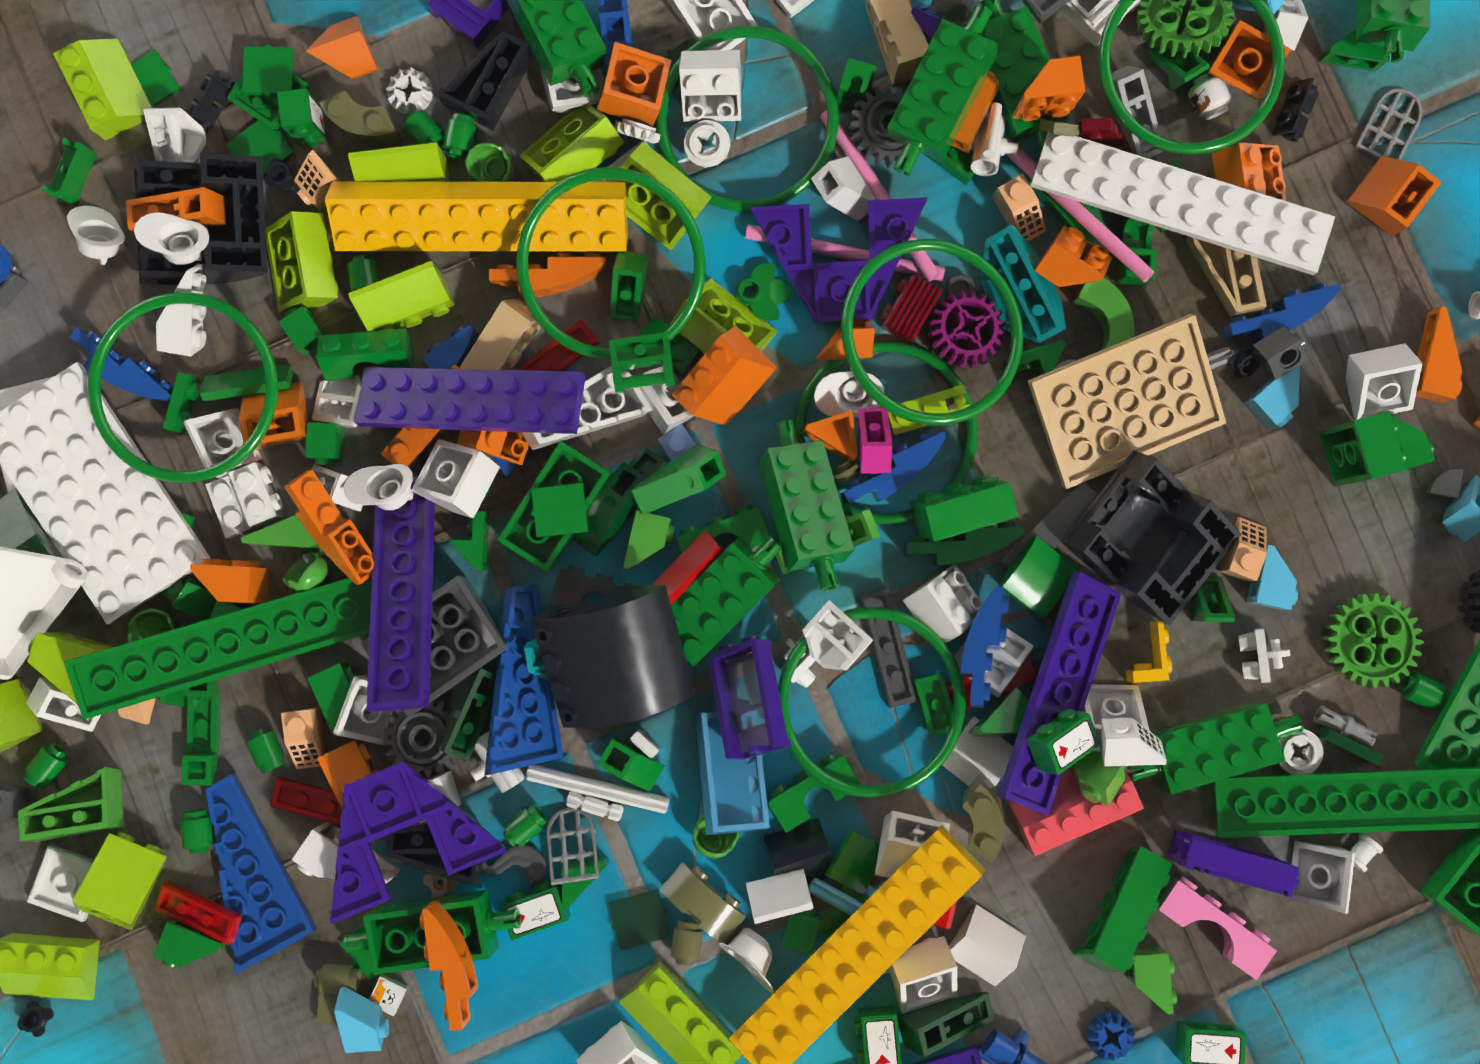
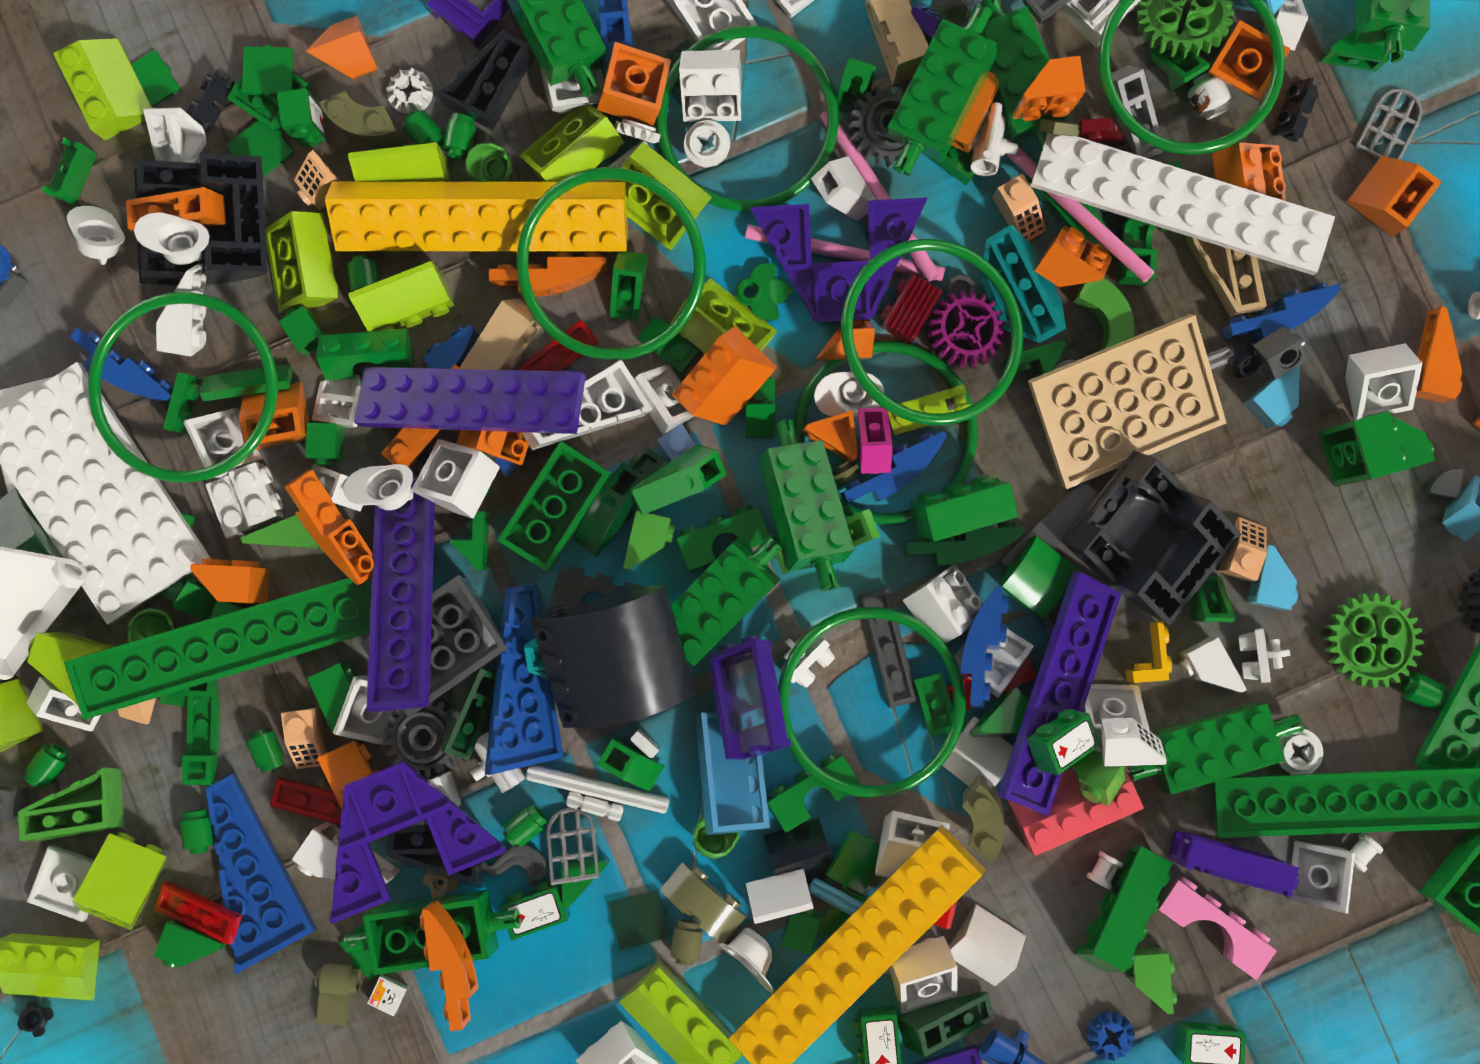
black plate [264,158,298,192] -> none
bright green hair [282,551,328,593] -> none
medium azure slope [334,987,389,1053] -> none
green piece [531,483,589,537] -> none
green plate [609,332,675,394] -> none
red tile [651,530,724,605] -> none
white slope [802,600,873,671] -> none
light grey pin [1313,705,1377,748] -> none
dark green tile [1315,727,1384,766] -> none
none -> green slope [746,378,775,438]
none -> white bush [1086,851,1124,890]
none -> white slope [1179,637,1247,693]

